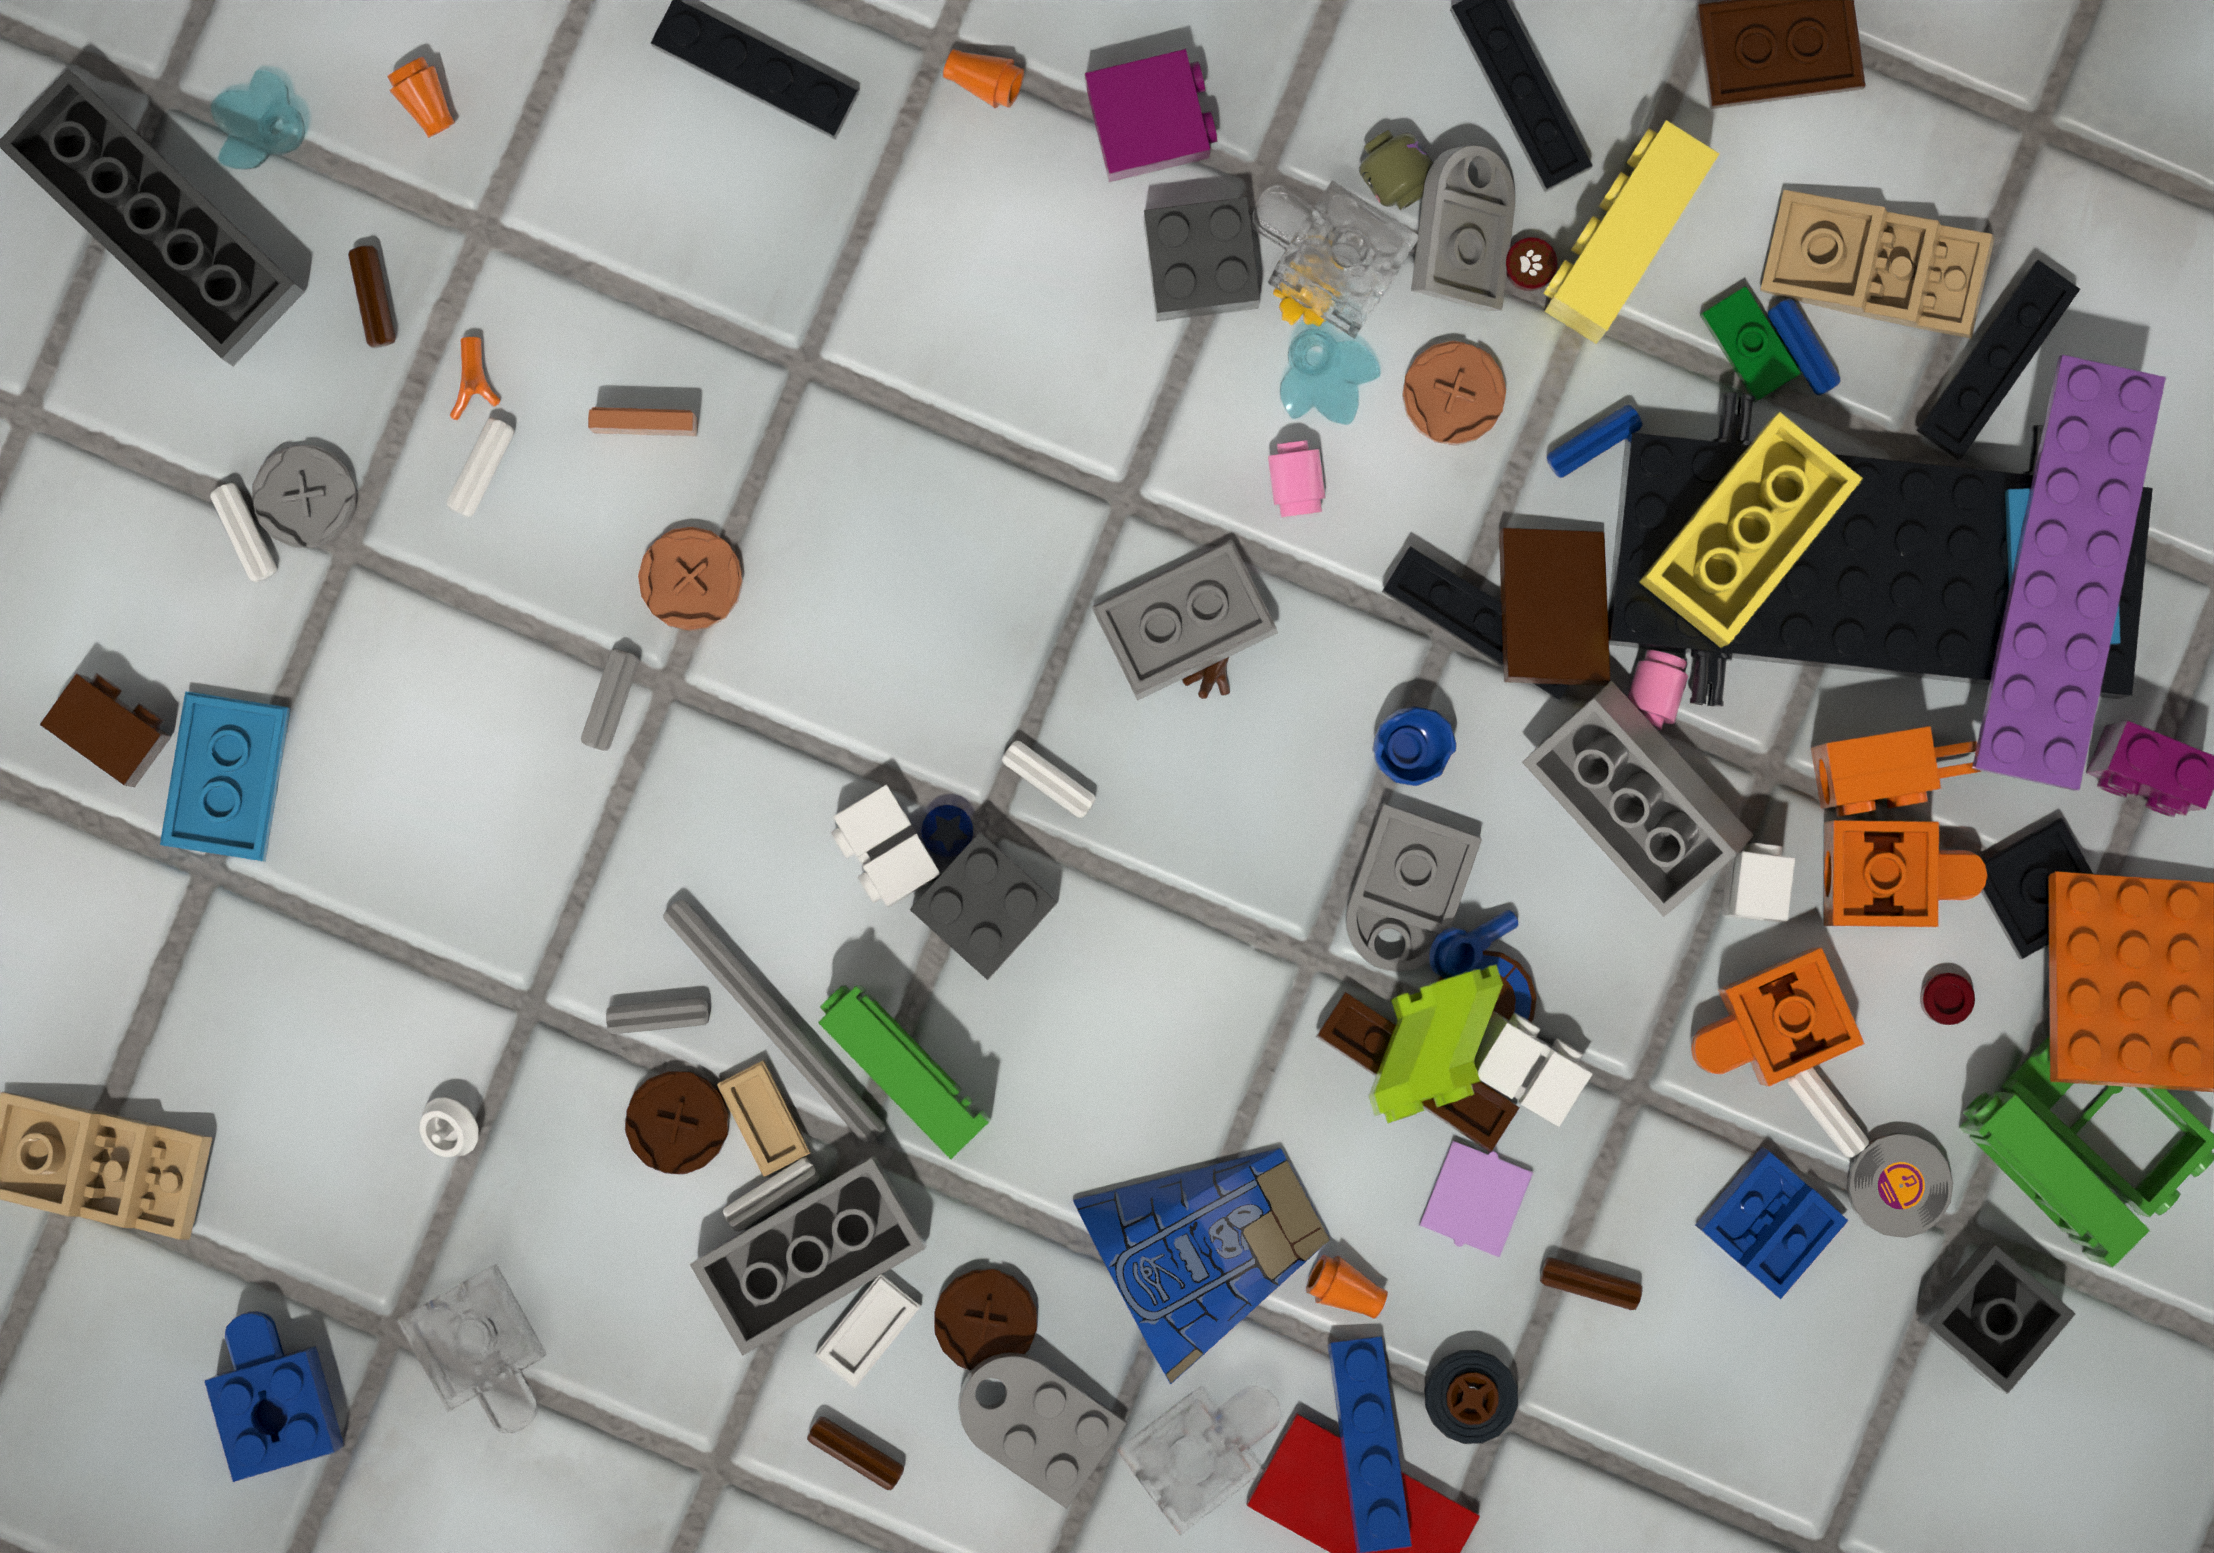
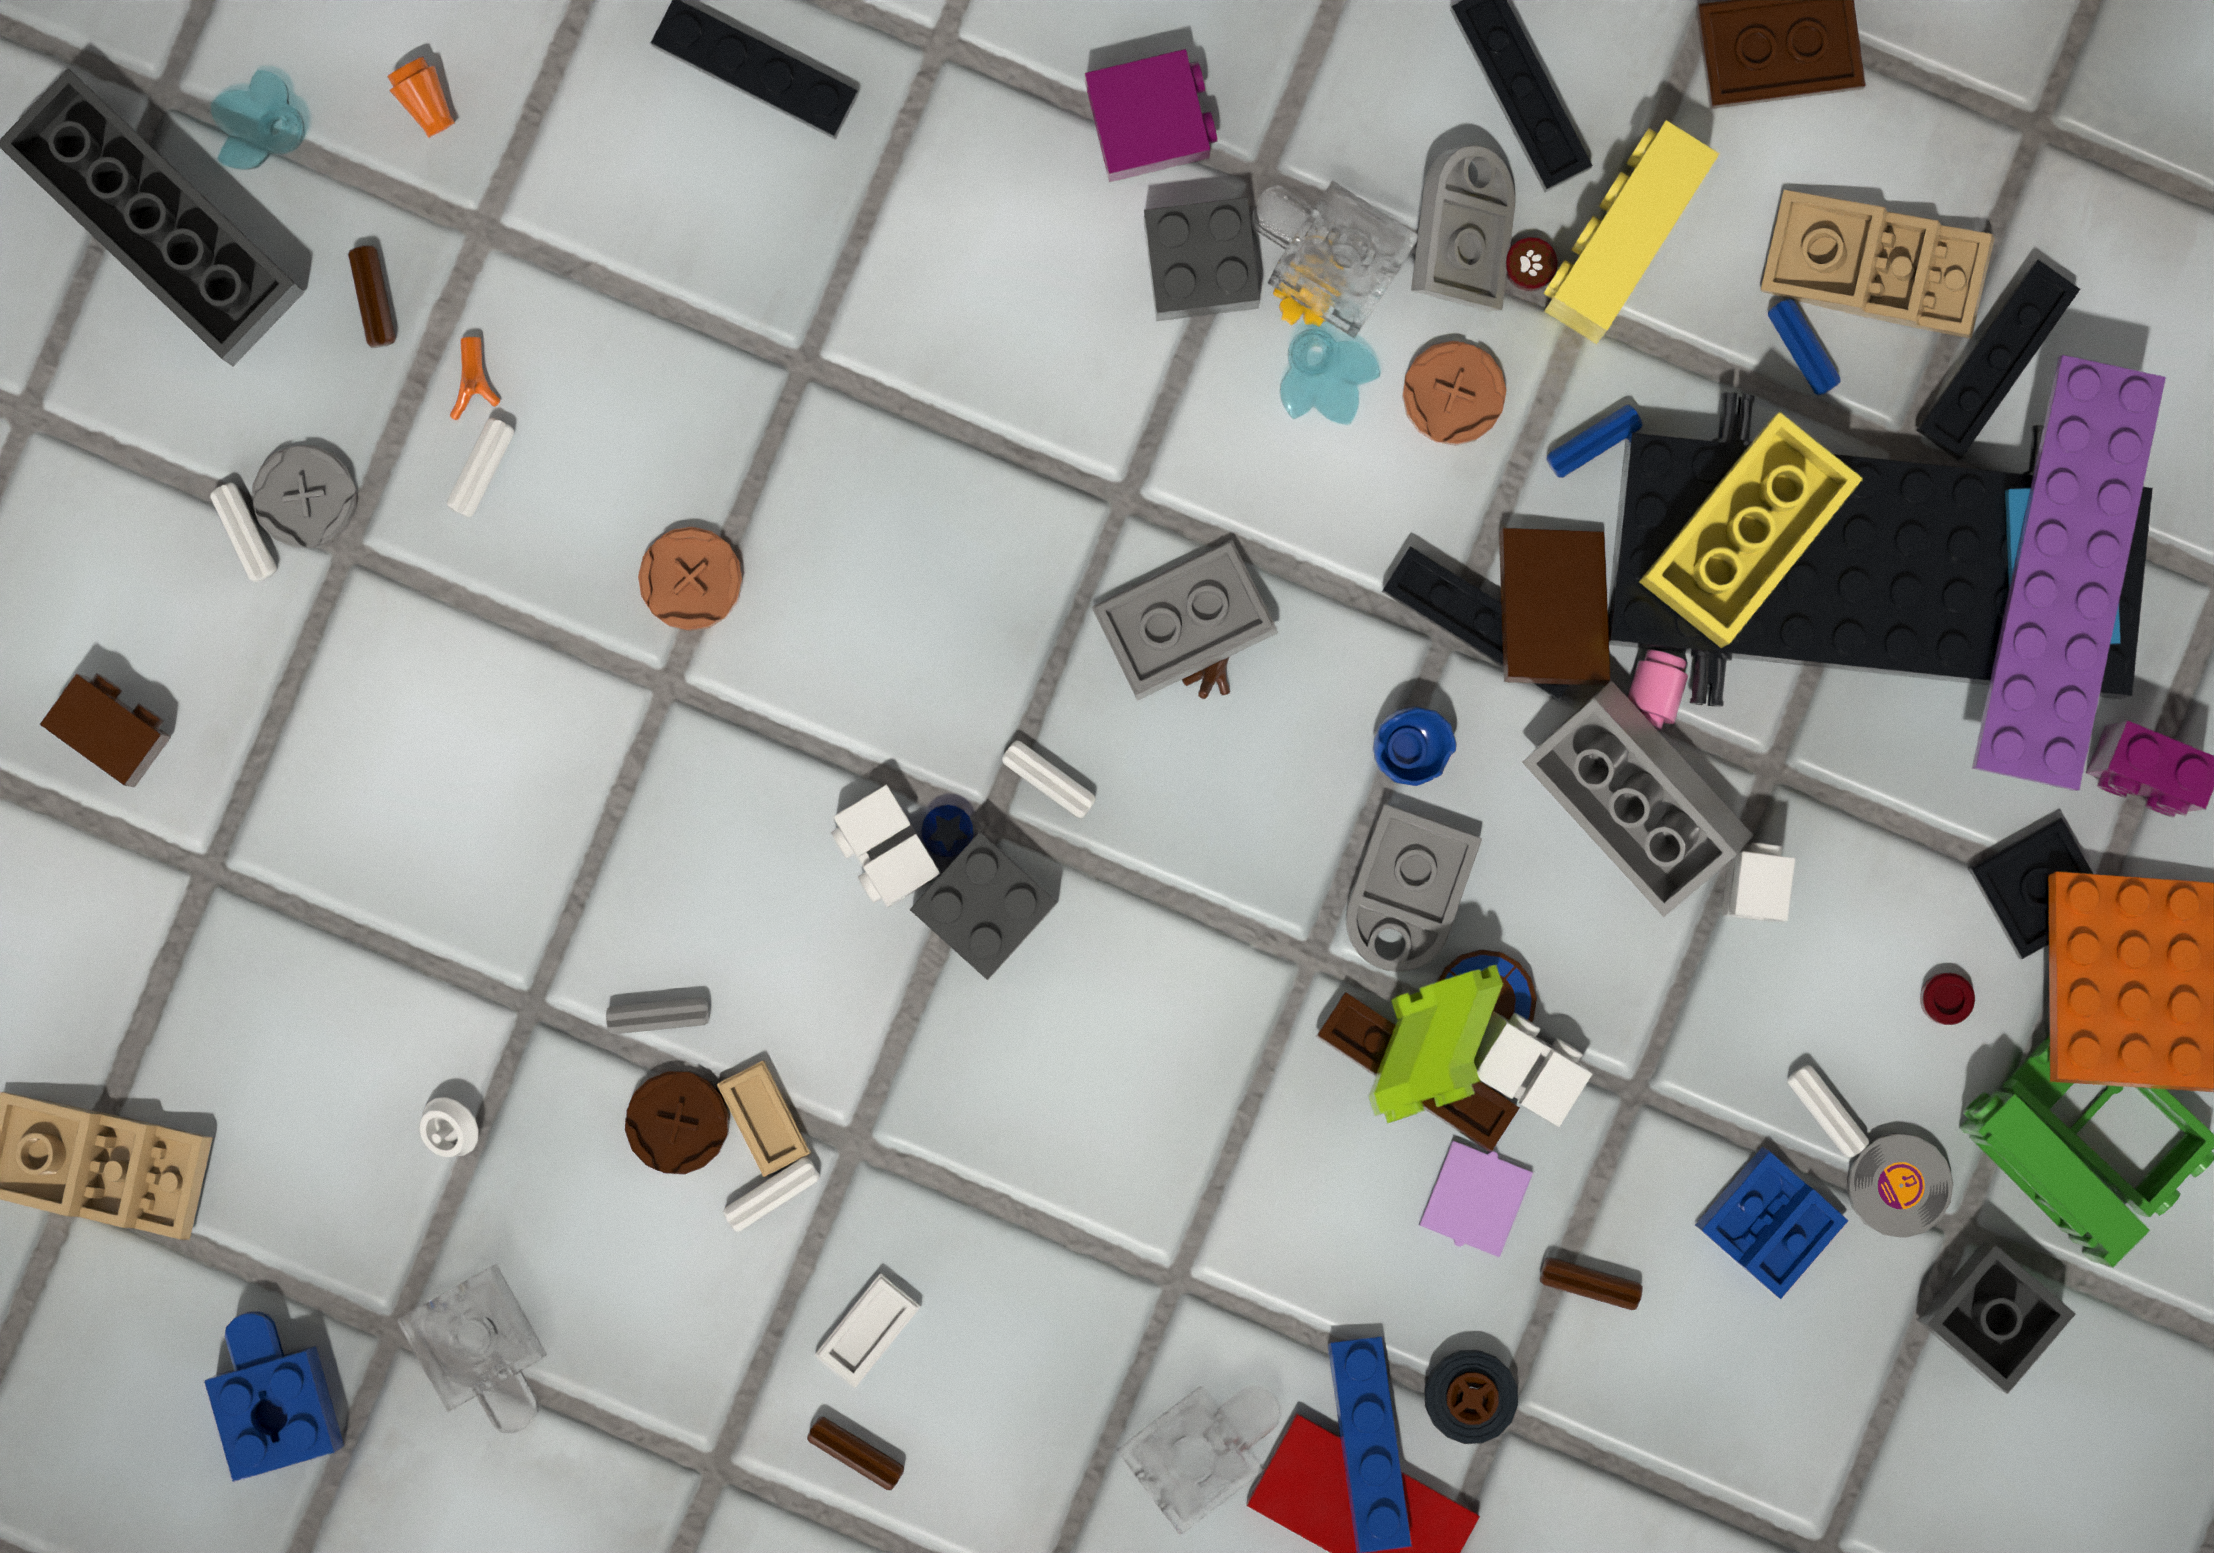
dark azure tile [160,691,291,862] -> none
light grey axle [581,649,639,751] -> none
nougat tile [588,407,698,436] -> none
light grey axle [663,899,886,1144] -> none
light grey brick [689,1155,927,1356] -> none
bright green door [818,985,991,1159] -> none
reddish brown tile [934,1269,1037,1370] -> none
orange cone [943,49,1024,108] -> none
light grey plate [958,1352,1127,1509] -> none
wedge [1073,1148,1330,1384] -> none
bright pink brick [1268,440,1325,517] -> none
orange cone [1306,1255,1388,1319] -> none
olive head [1359,130,1433,210] -> none
blue plate [1429,910,1519,979] -> none
orange brick [1691,947,1865,1087] -> none
green plate [1700,286,1801,402] -> none
orange brick [1811,726,1982,817] -> none
orange brick [1824,820,1987,927] -> none

